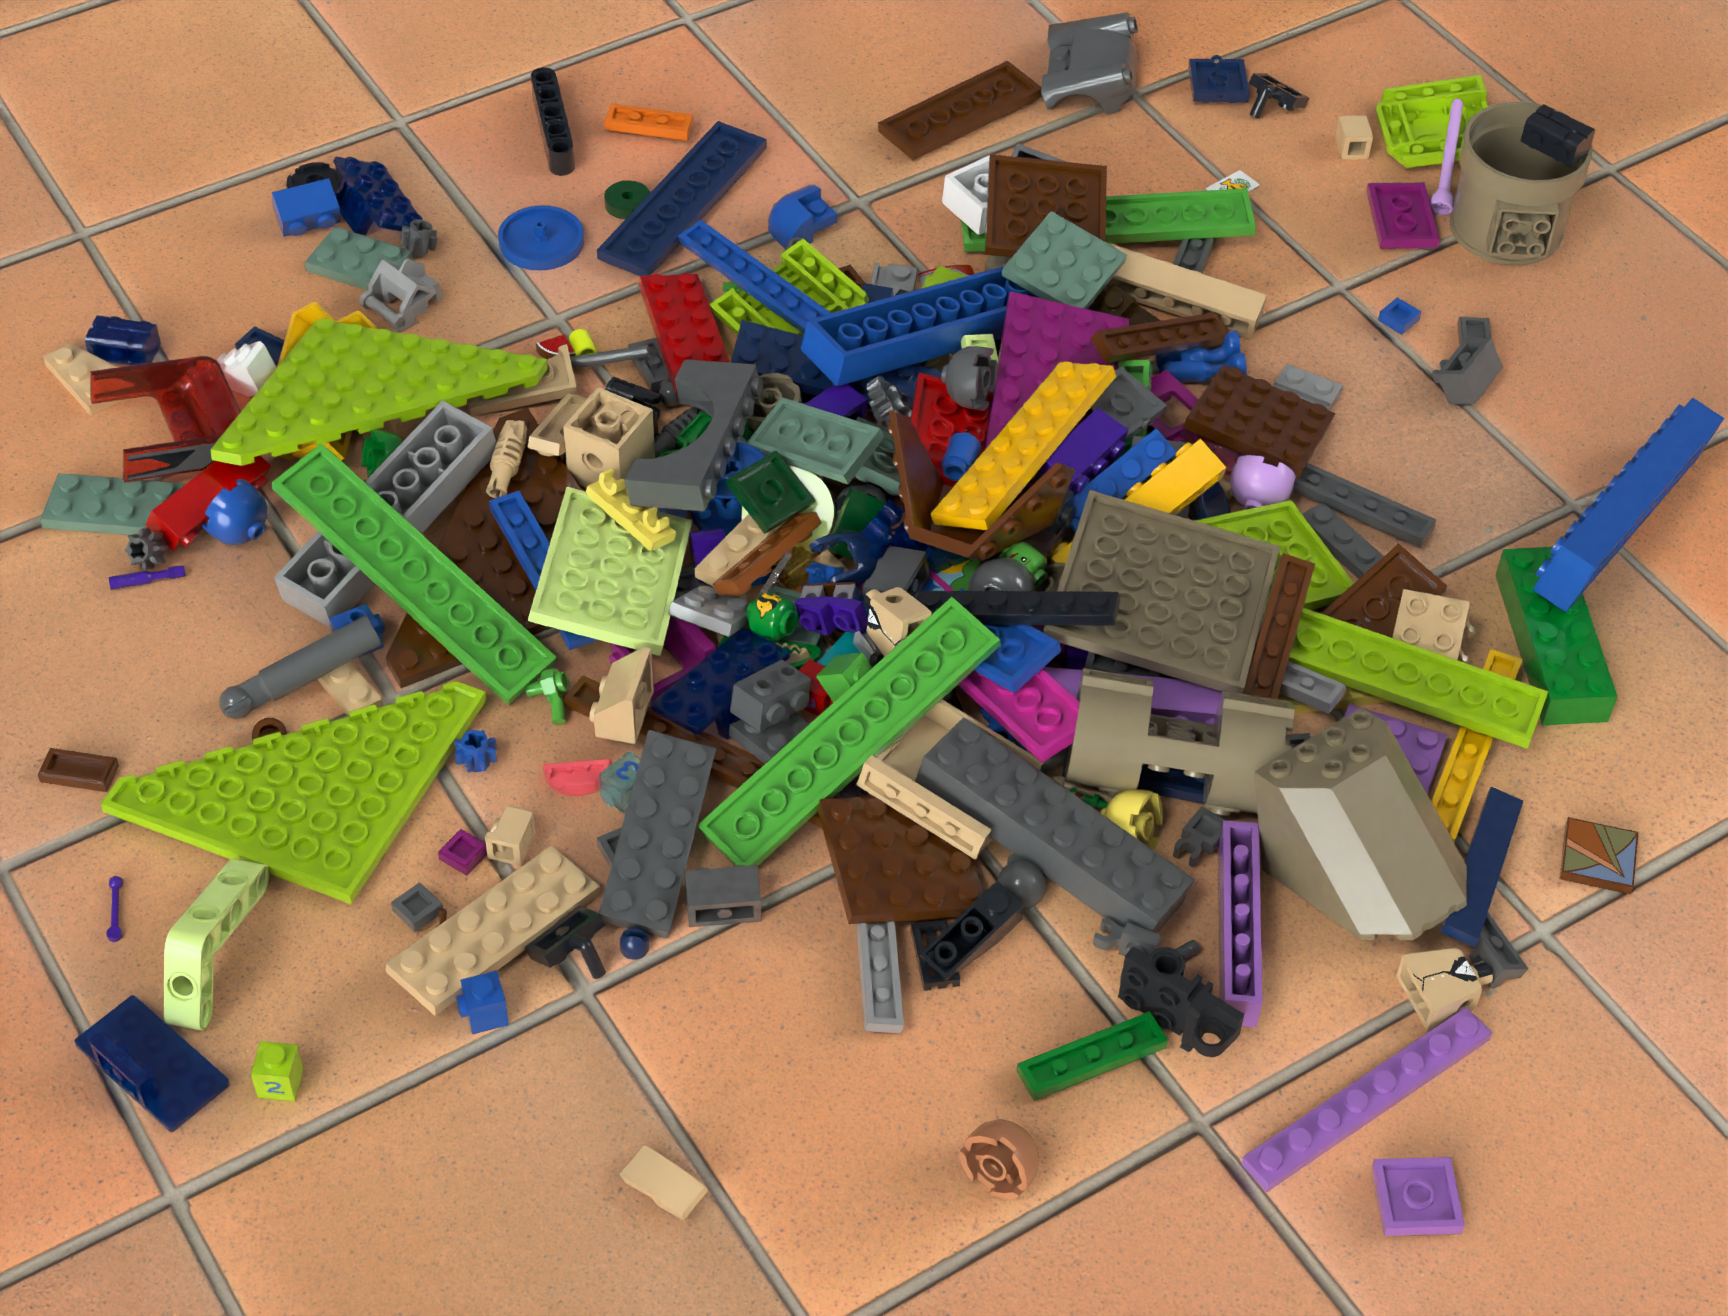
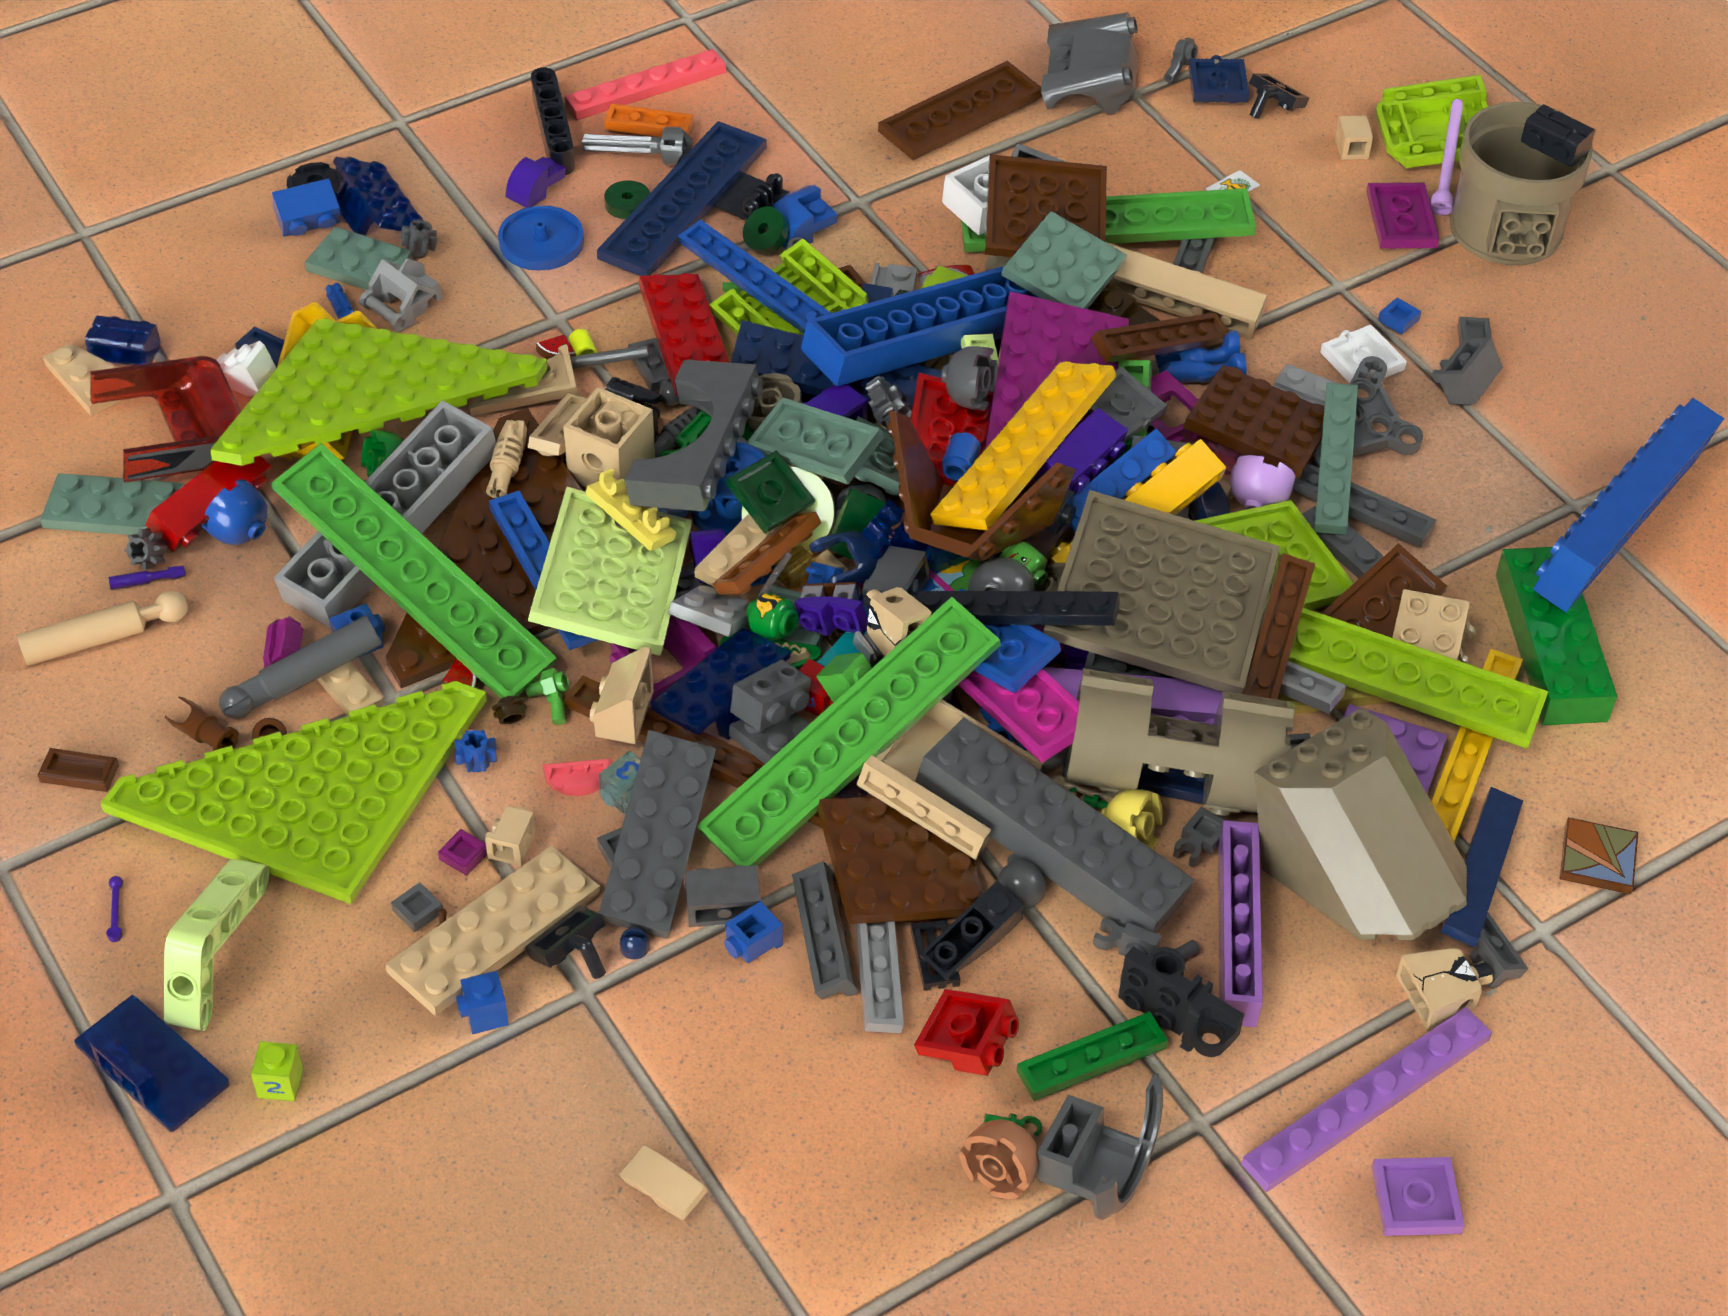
none -> tan piece [16,591,188,667]
none -> reddish brown piece [165,696,239,751]
none -> magenta piece [263,616,304,668]
none -> blue axle [325,282,355,319]
none -> red tile [442,659,477,688]
none -> dark brown plate [492,696,527,724]
none -> dark purple brick [505,157,566,208]
none -> coral plate [564,49,726,120]
none -> piece [582,127,692,165]
none -> black hinge [713,172,790,220]
none -> blue brick [724,901,783,963]
none -> dark green piece [743,206,789,255]
none -> dark grey hinge [792,861,858,1000]
none -> red plate [914,989,1019,1076]
none -> green hand [984,1113,1042,1136]
none -> dark grey piece [1036,1073,1163,1220]
none -> dark grey plate [1164,38,1198,83]
none -> dark grey beam [1312,356,1423,468]
none -> sand green plate [1314,383,1358,535]
none -> white plate [1320,325,1407,383]

